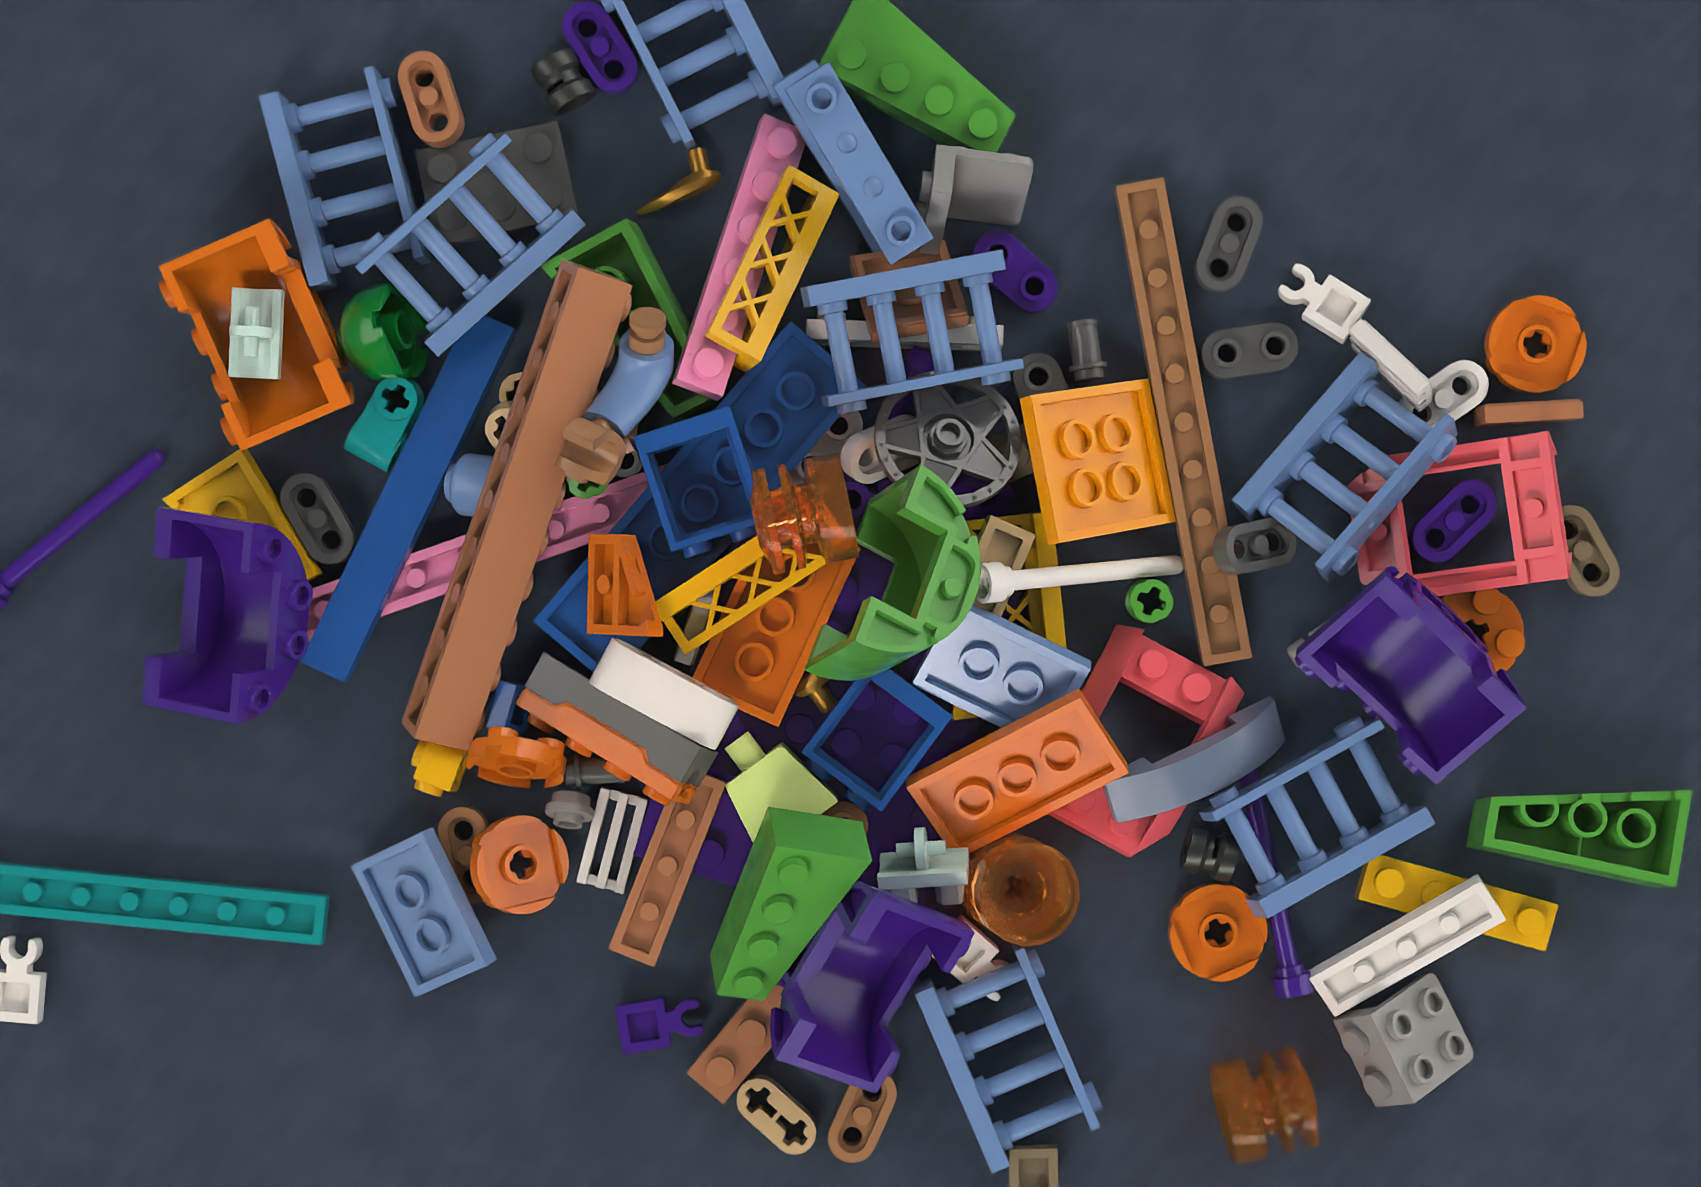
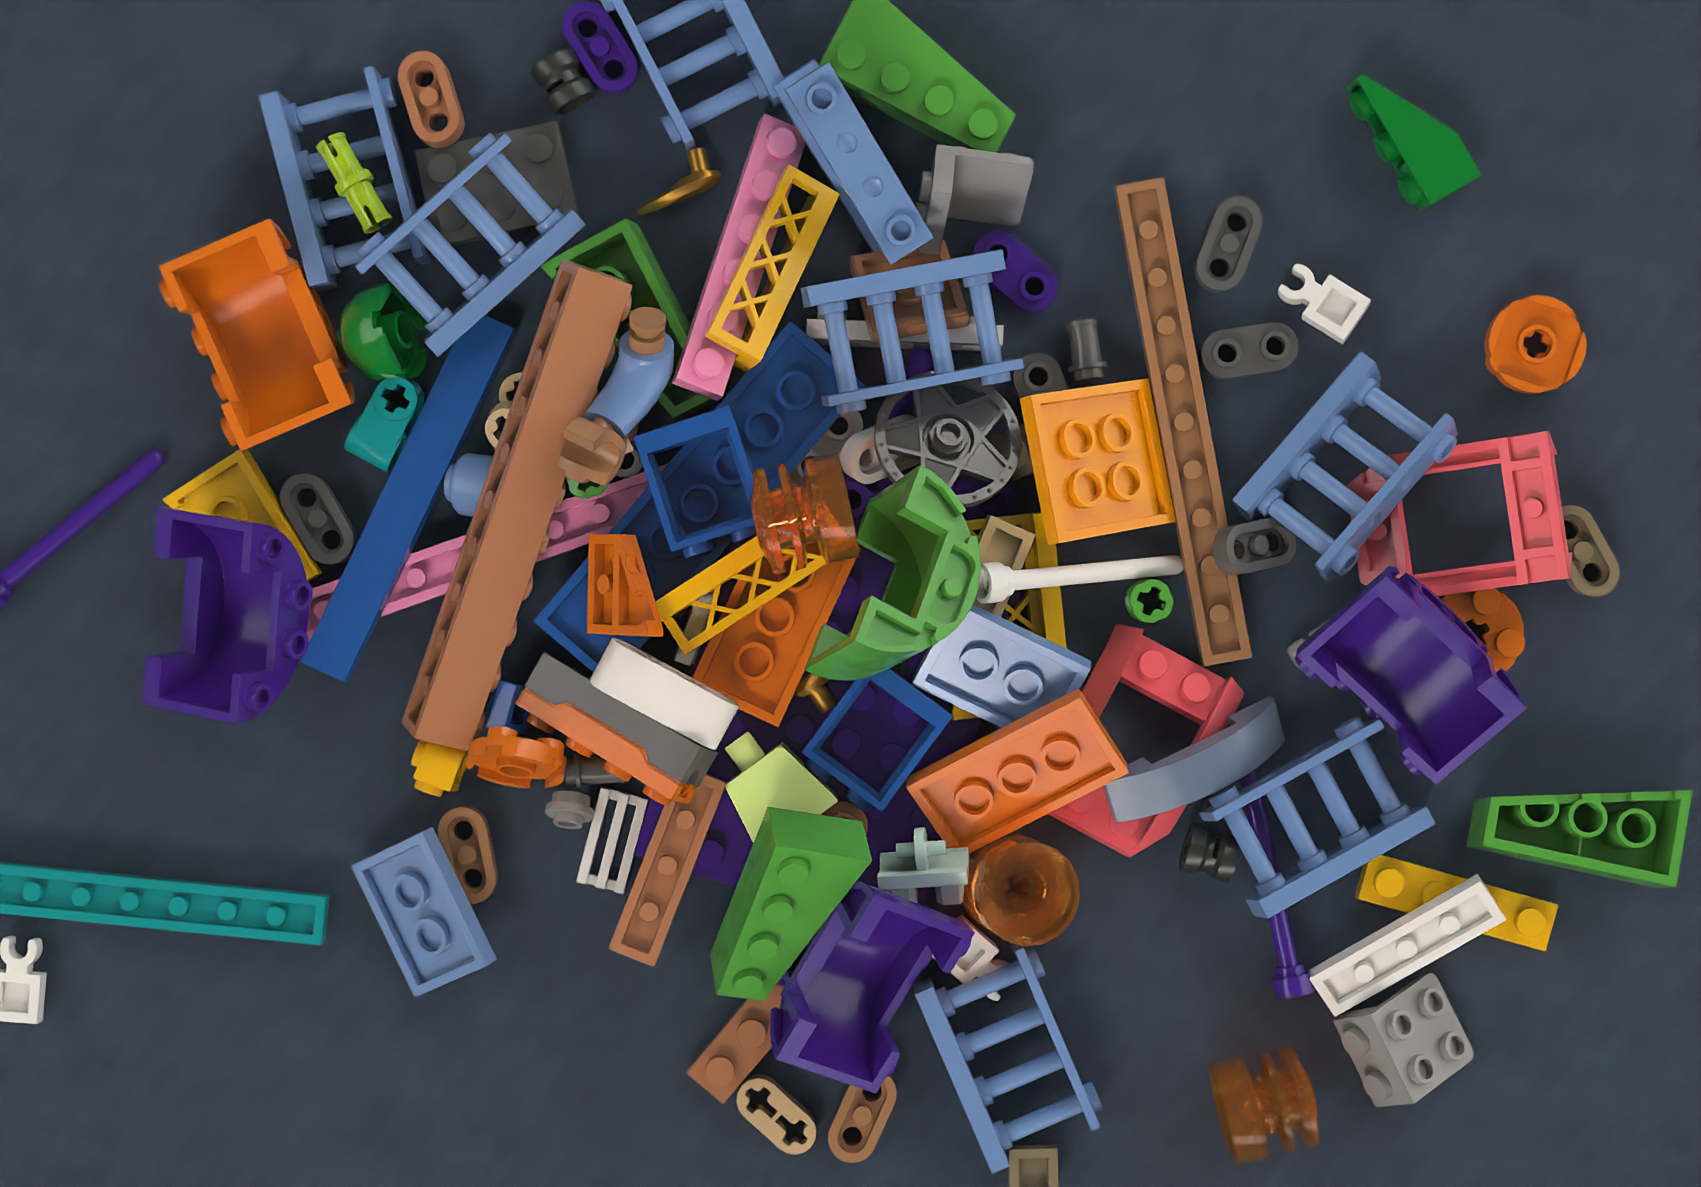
light aqua hips [228,287,285,380] -> none
orange plate [470,815,569,914] -> none
dark purple plate [615,996,705,1055] -> none
orange plate [1168,882,1268,982] -> none
white tile [1348,319,1432,412] -> none
white plate [1399,360,1489,435] -> none
dark purple plate [1409,480,1497,563] -> none
nougat tile [1472,399,1584,427] -> none
none -> lime pin [316,132,393,234]
none -> green slope [1347,74,1482,212]

